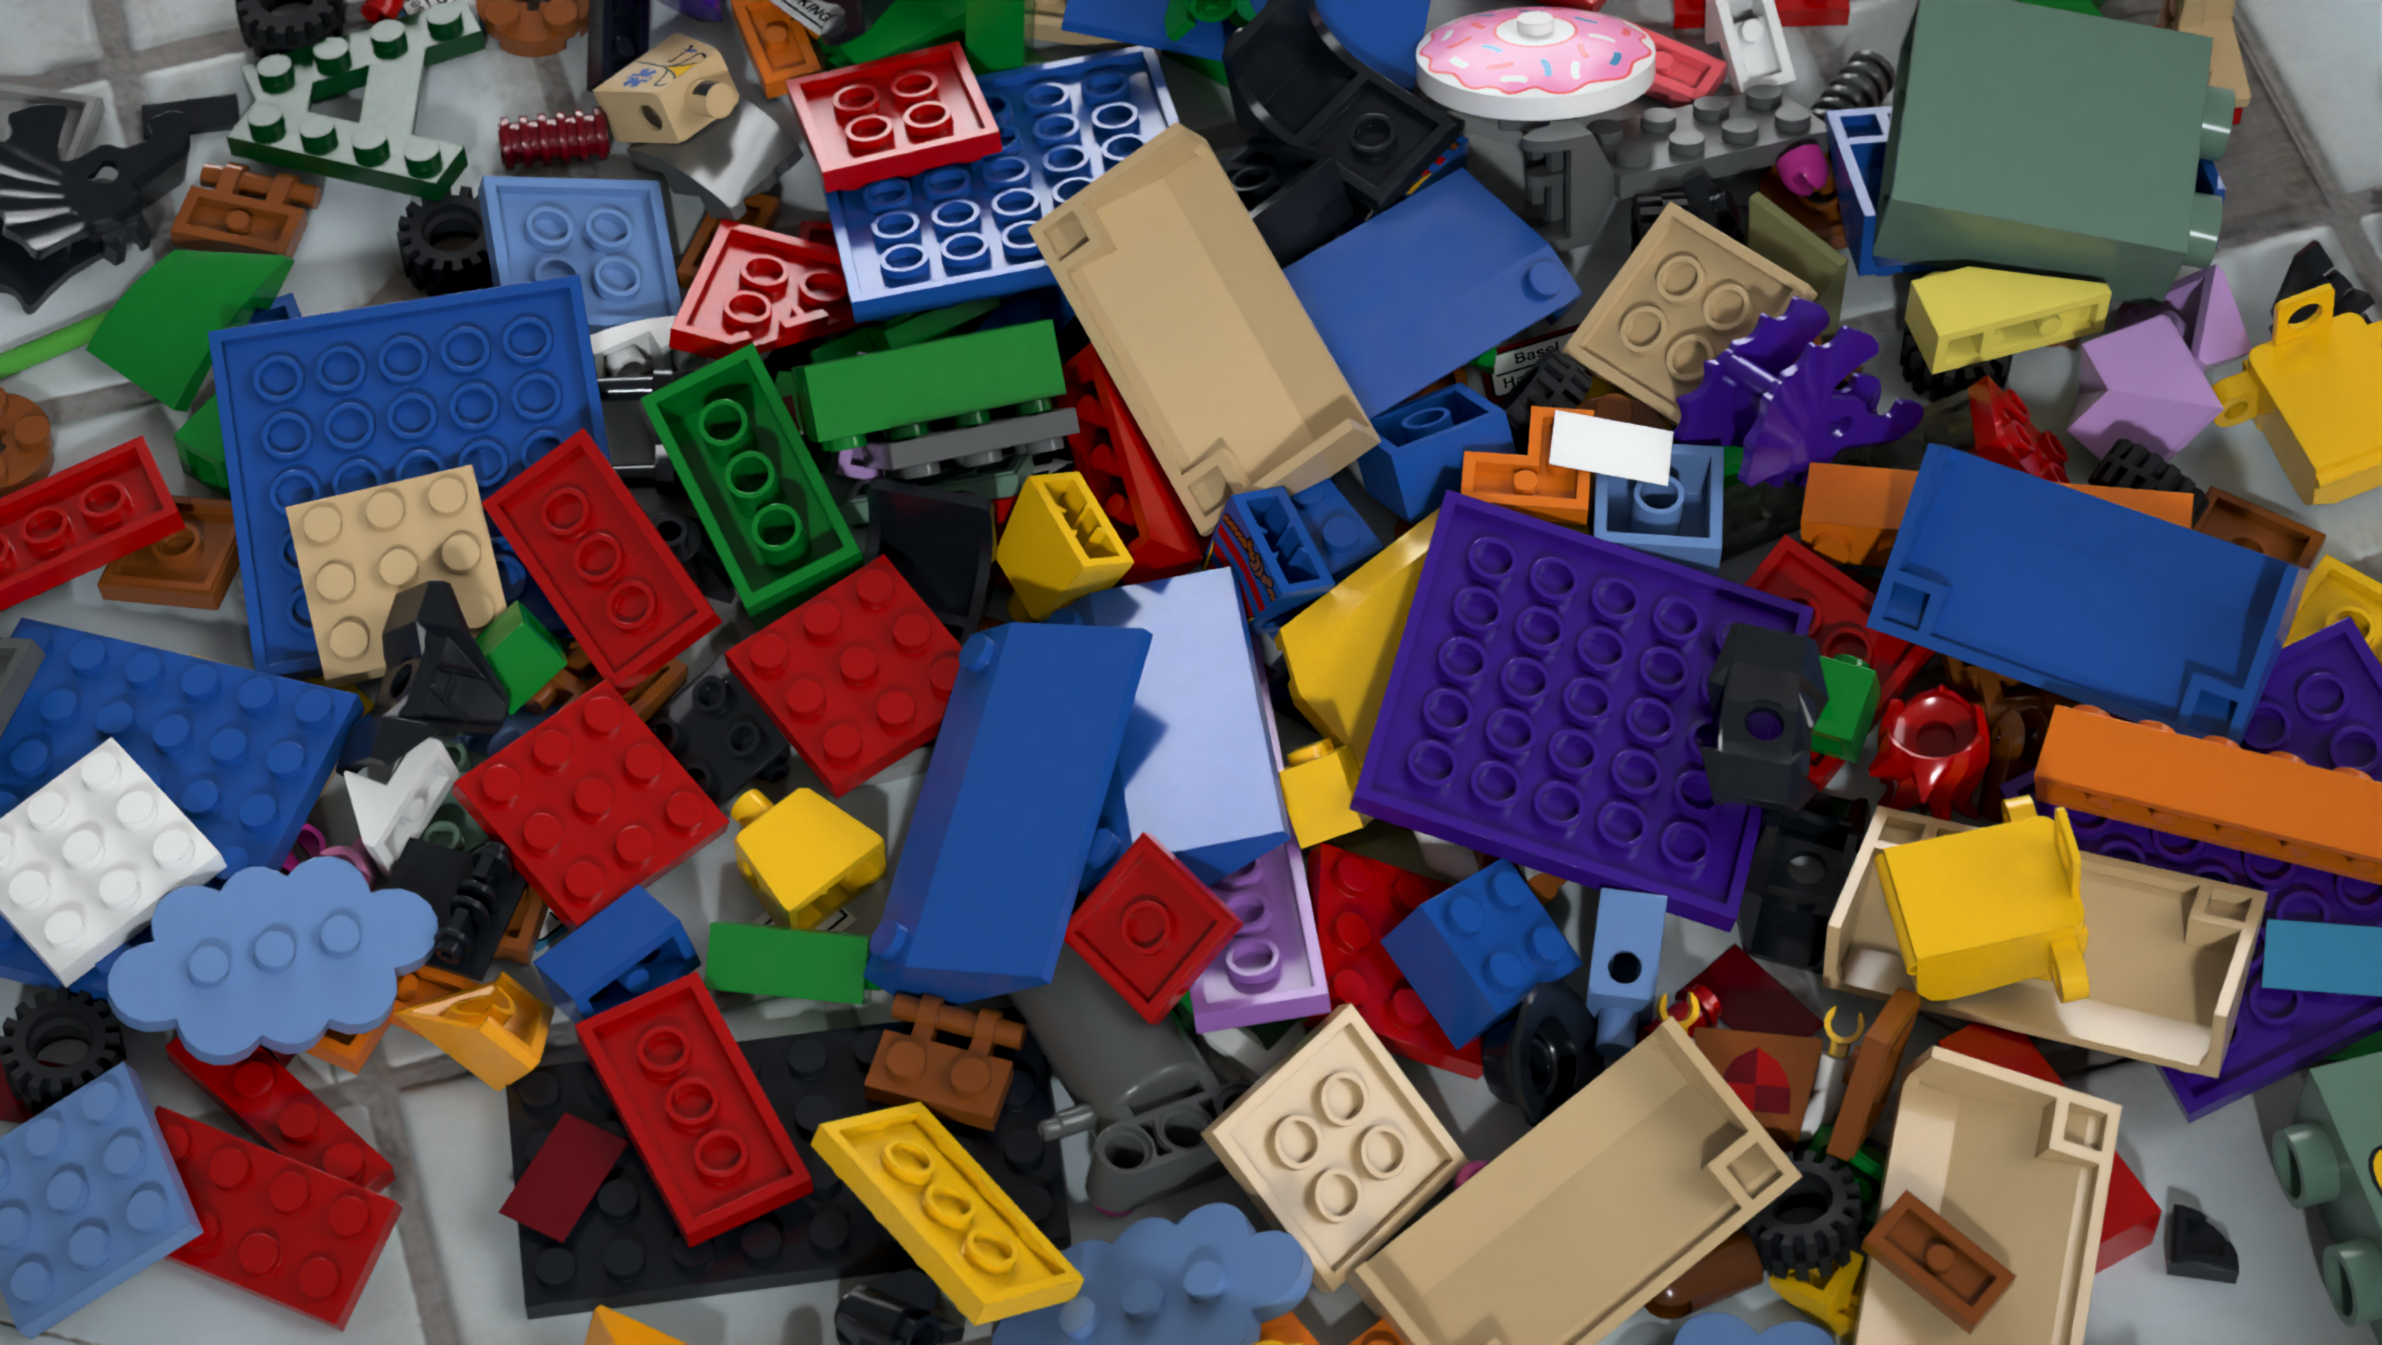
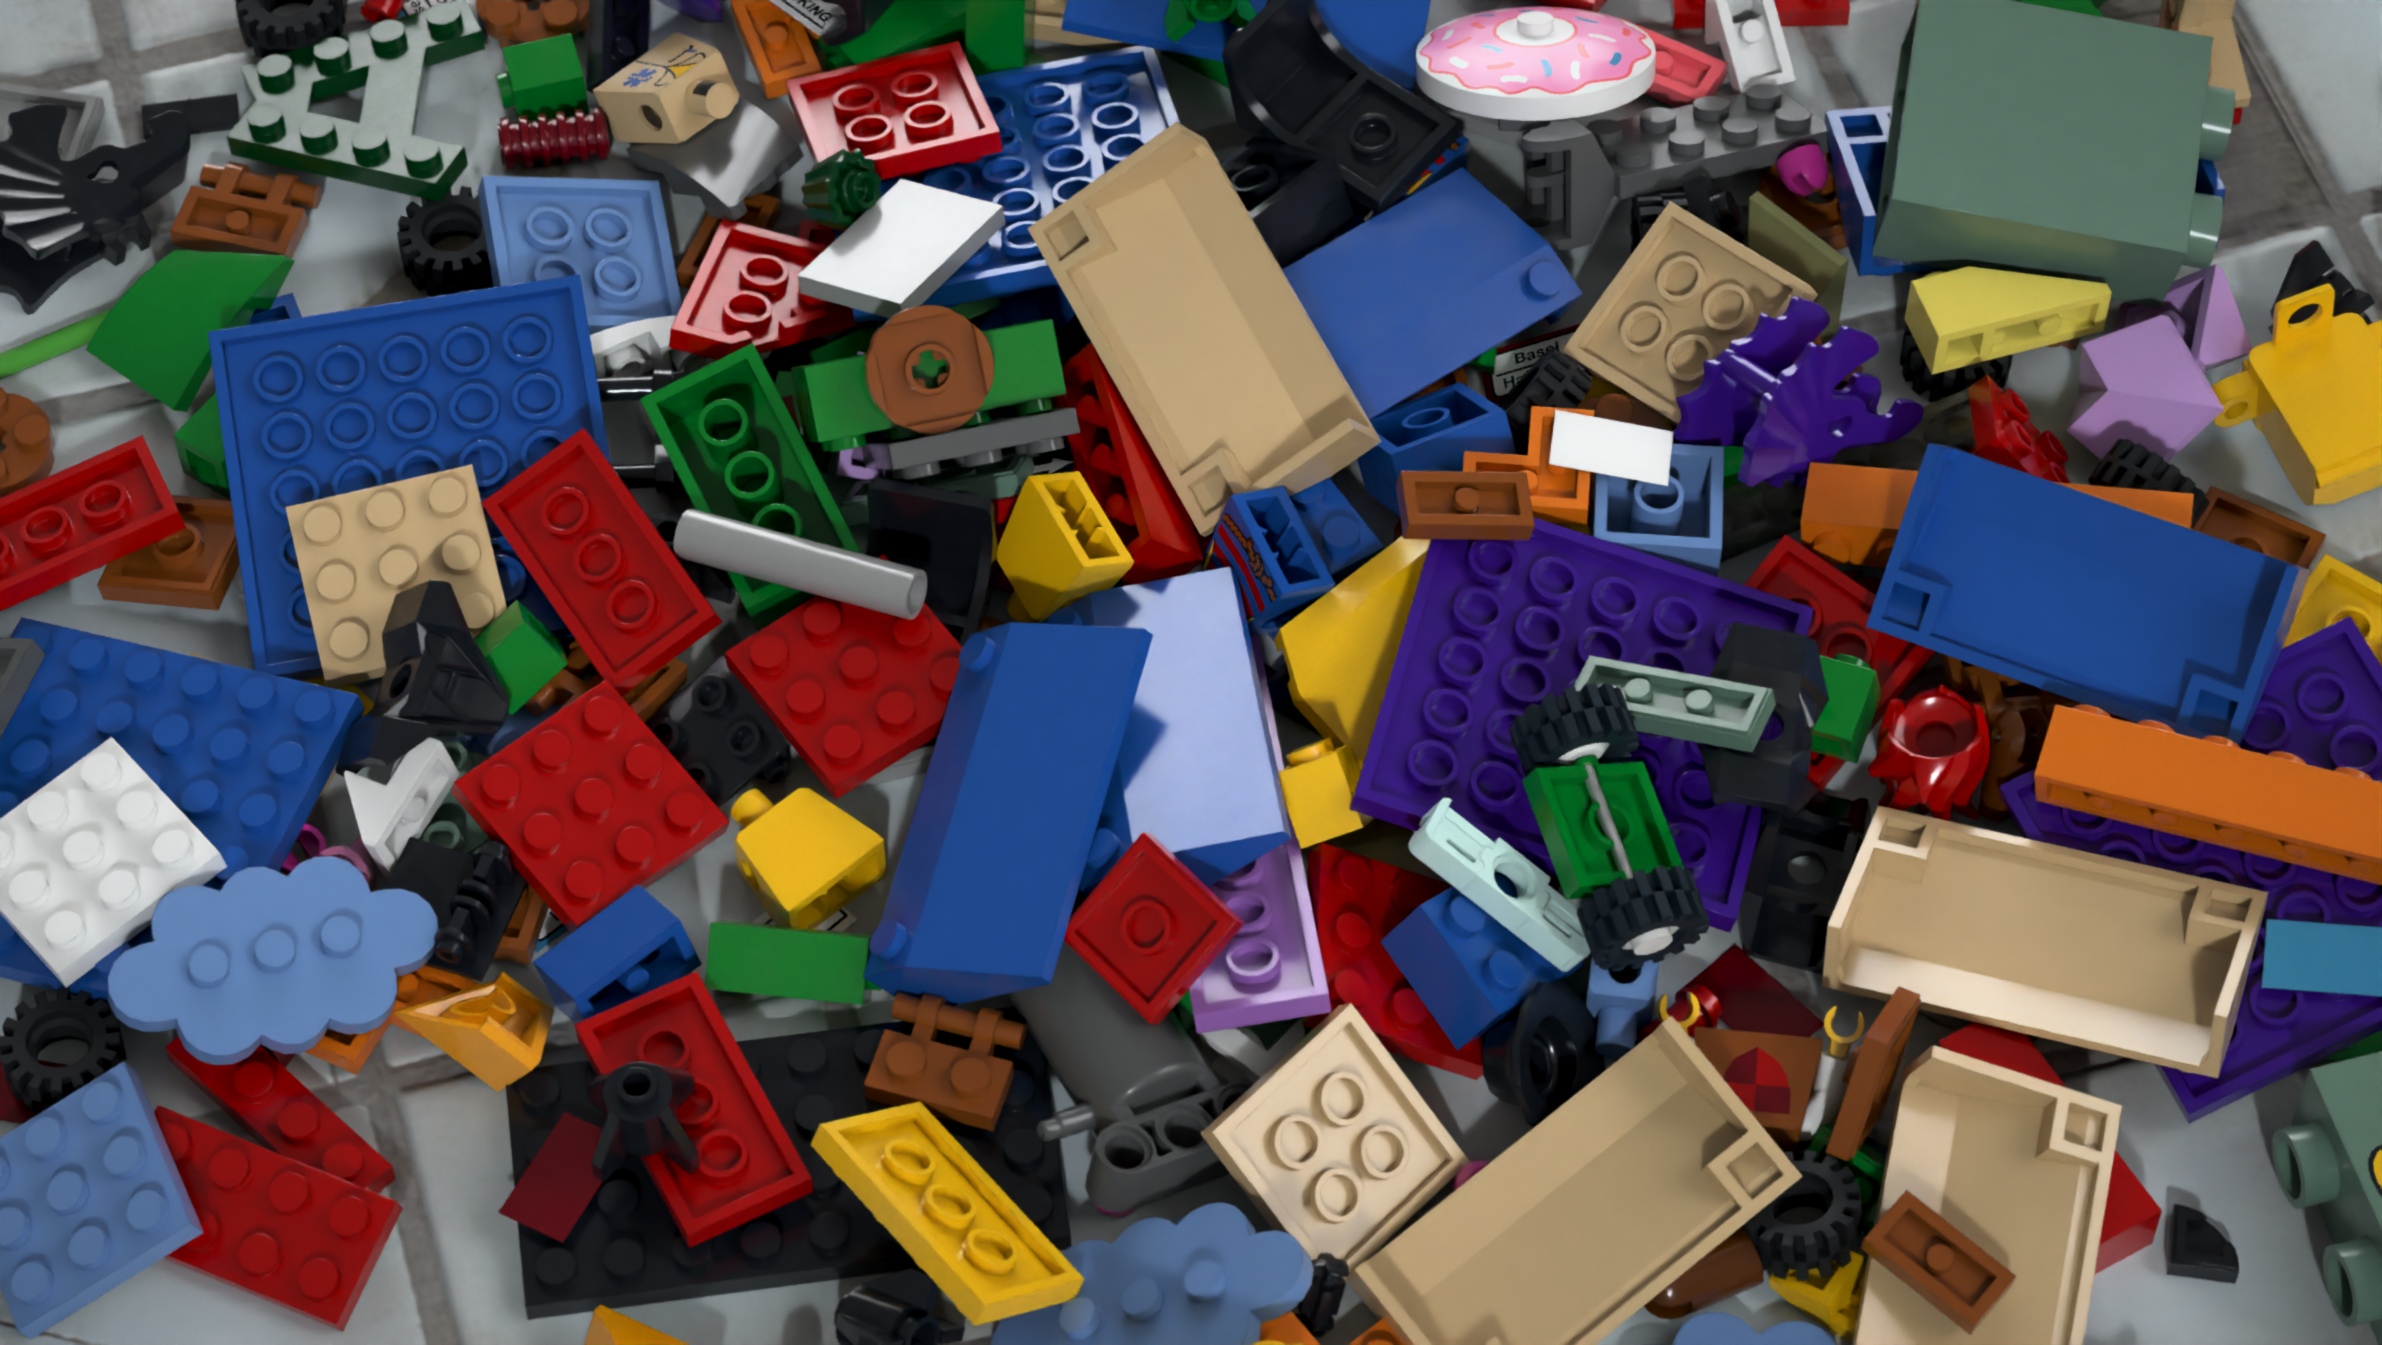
dark grey piece [1809,50,1896,123] -> none
yellow piece [1874,794,2090,1004] -> none
none -> green brick [495,33,589,122]
none -> black brick [587,1061,700,1183]
none -> light grey piece [673,509,927,620]
none -> tile [797,179,1006,319]
none -> dark green piece [801,148,882,232]
none -> dark orange plate [864,305,994,434]
none -> black piece [1295,1253,1349,1338]
none -> dark orange plate [1396,471,1535,540]
none -> light aqua piece [1408,798,1590,972]
none -> plate [1509,683,1710,971]
none -> sand green tile [1574,655,1776,753]

